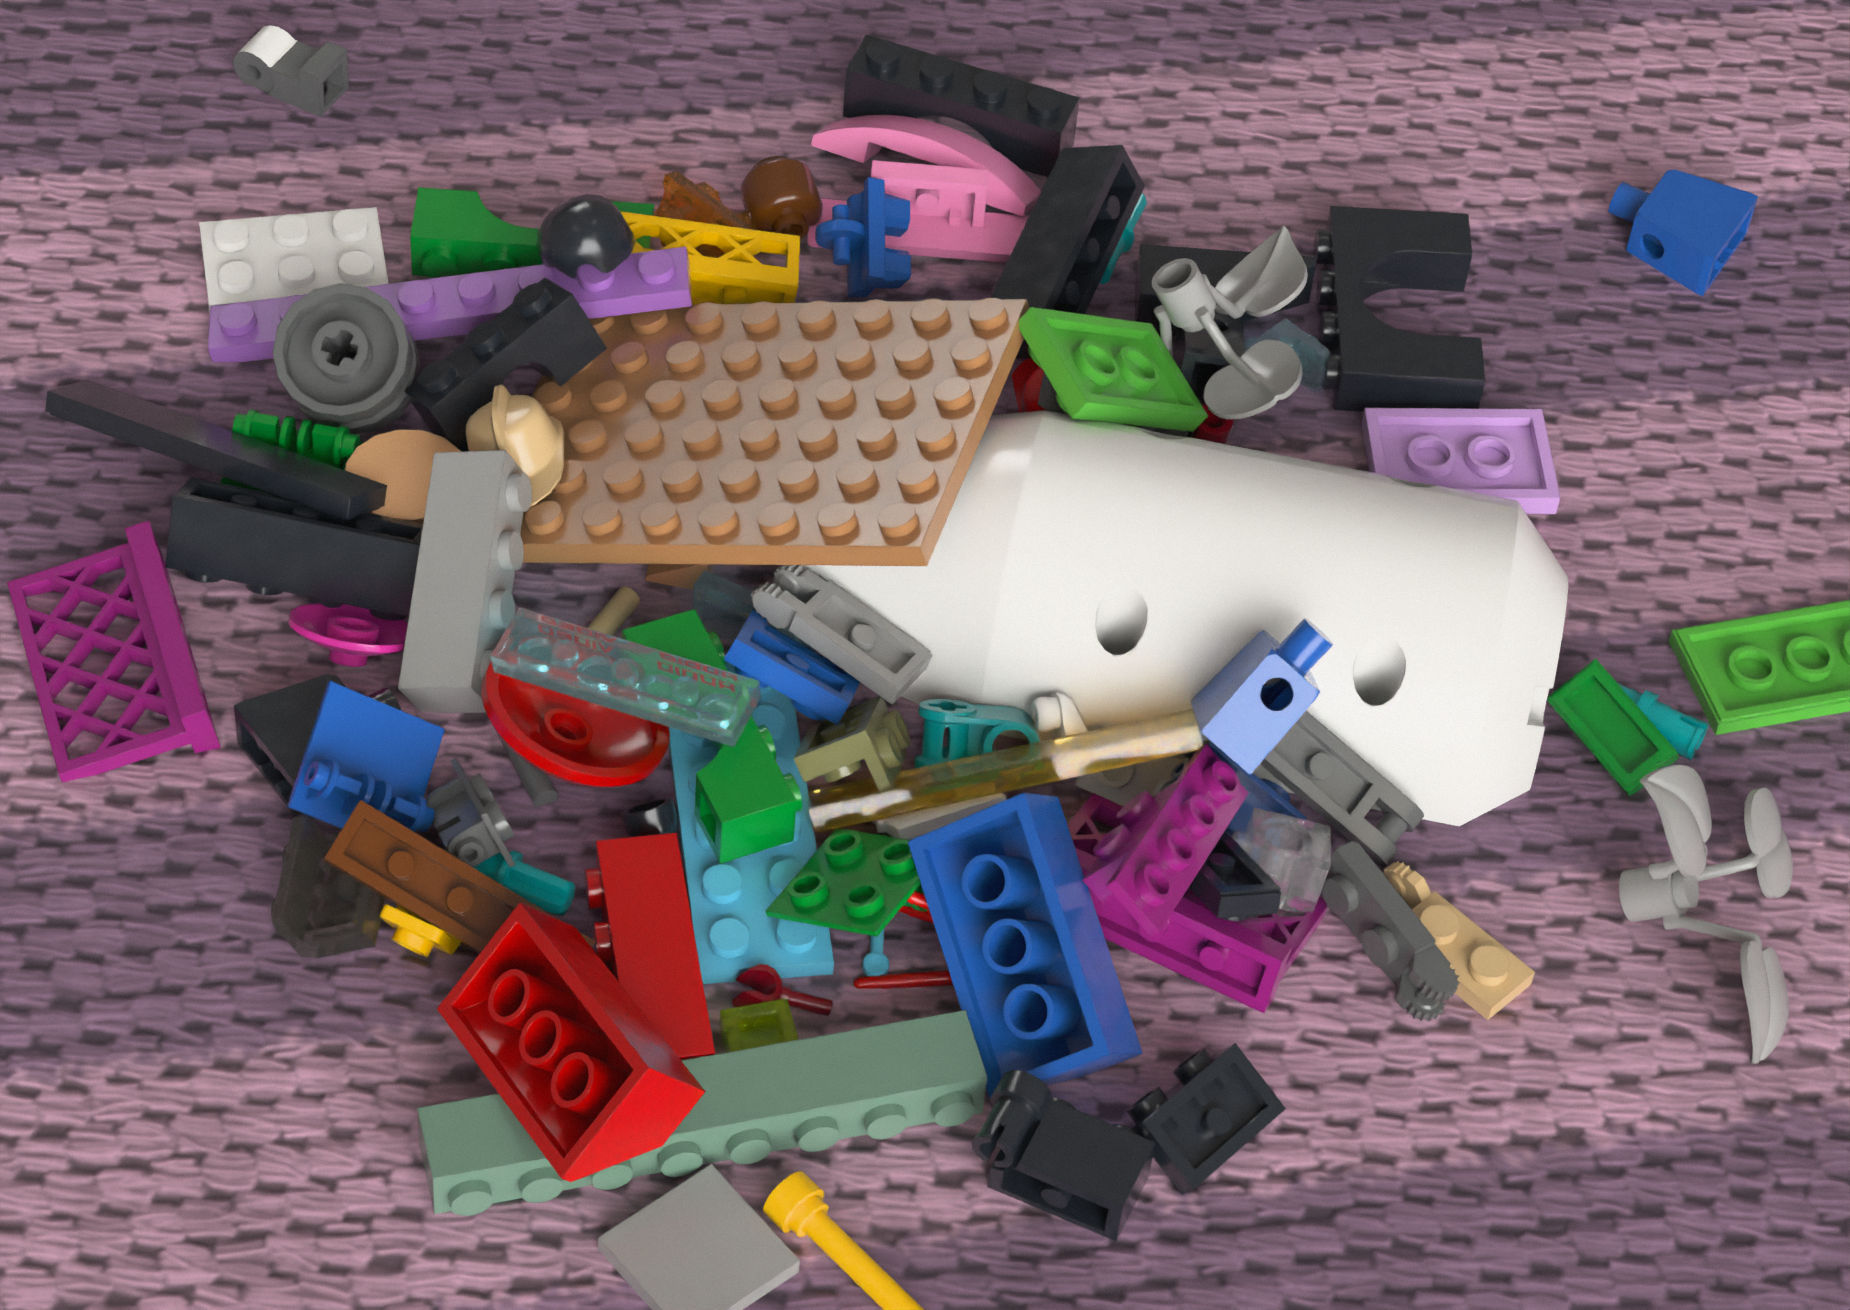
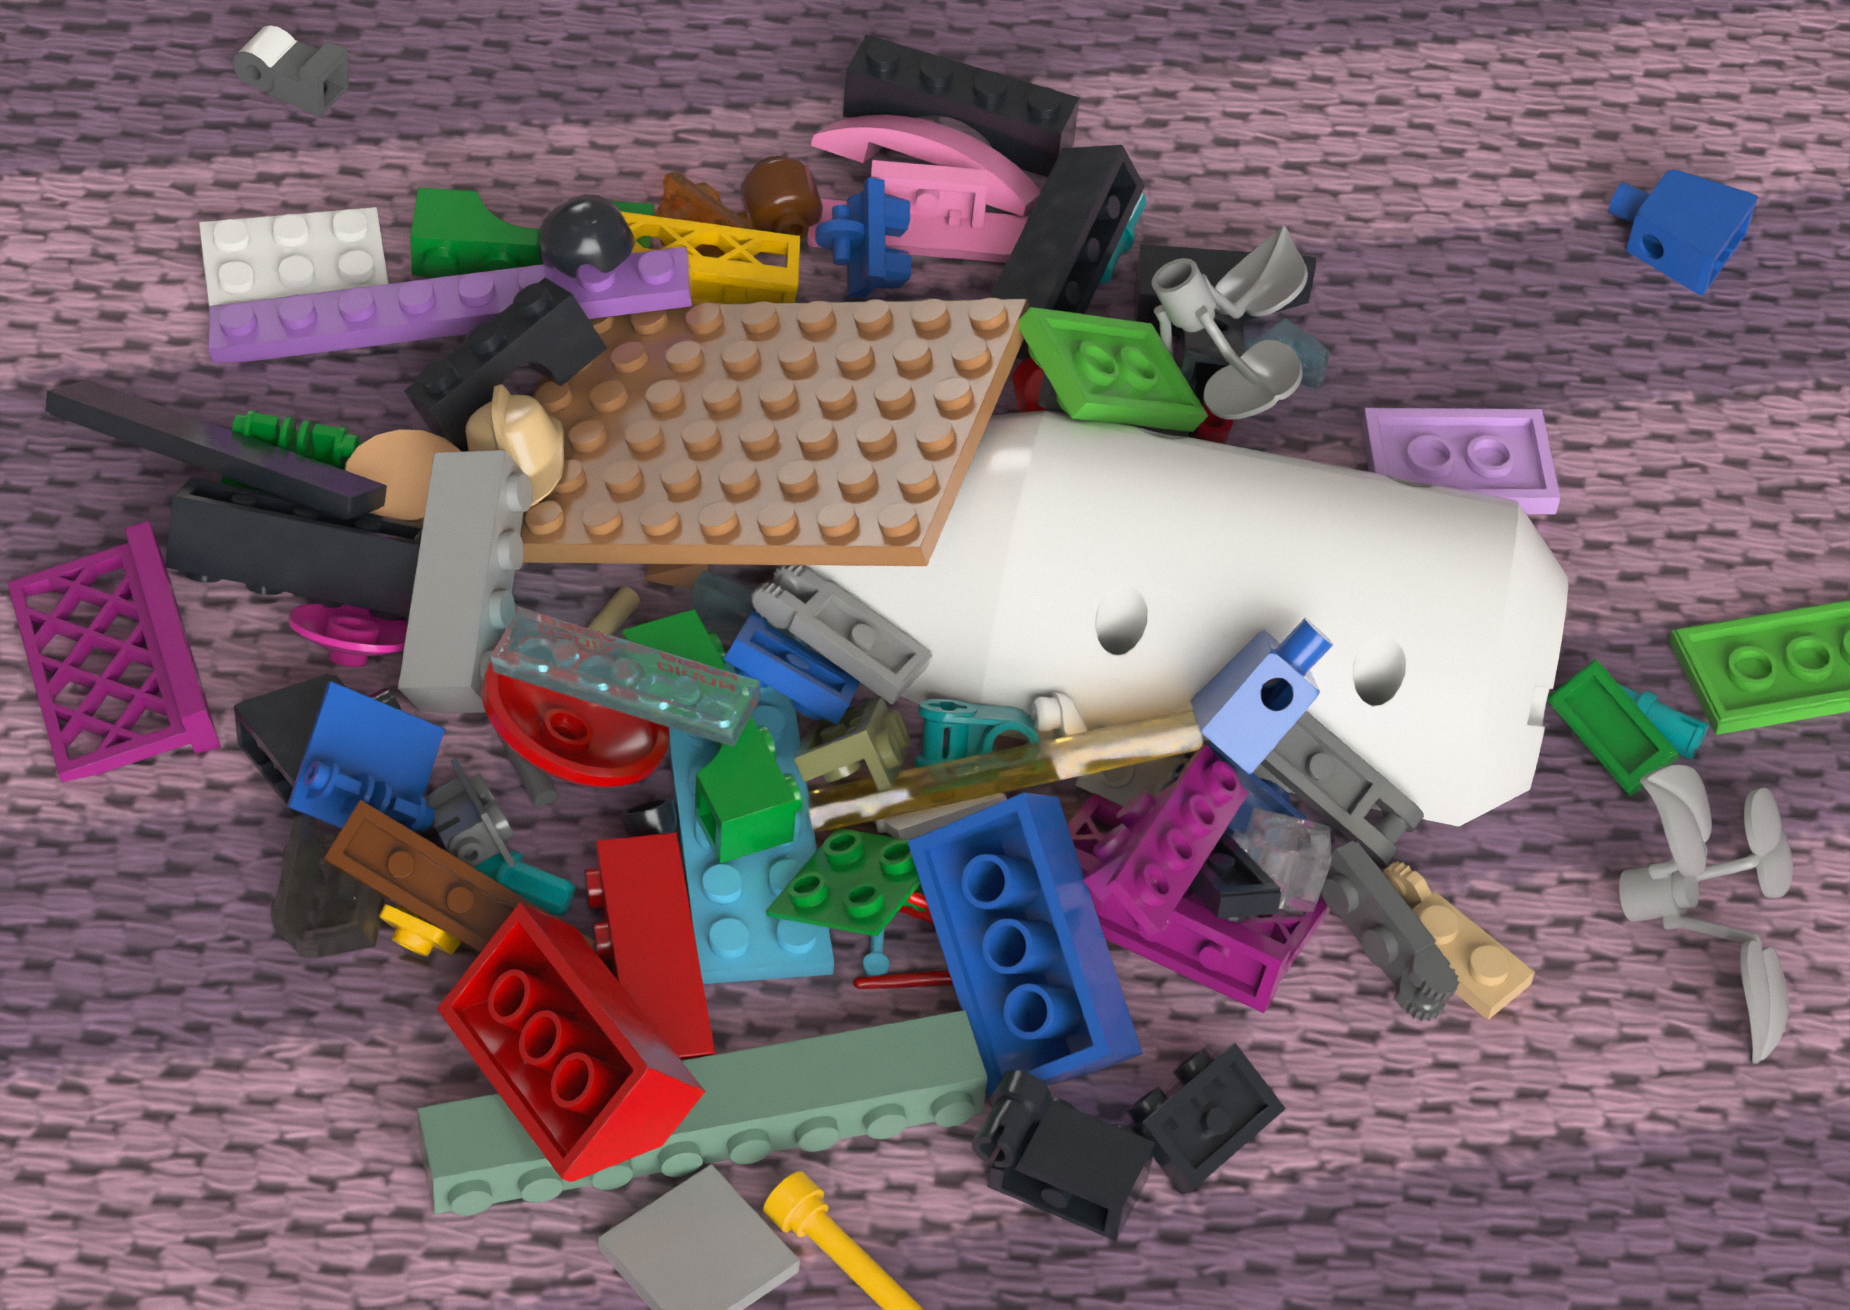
dark grey wheel [273,283,421,434] -> none
clear neon green plate [719,999,799,1053] -> none
dark red hand [732,964,833,1016] -> none
black arch [1314,206,1486,412] -> none

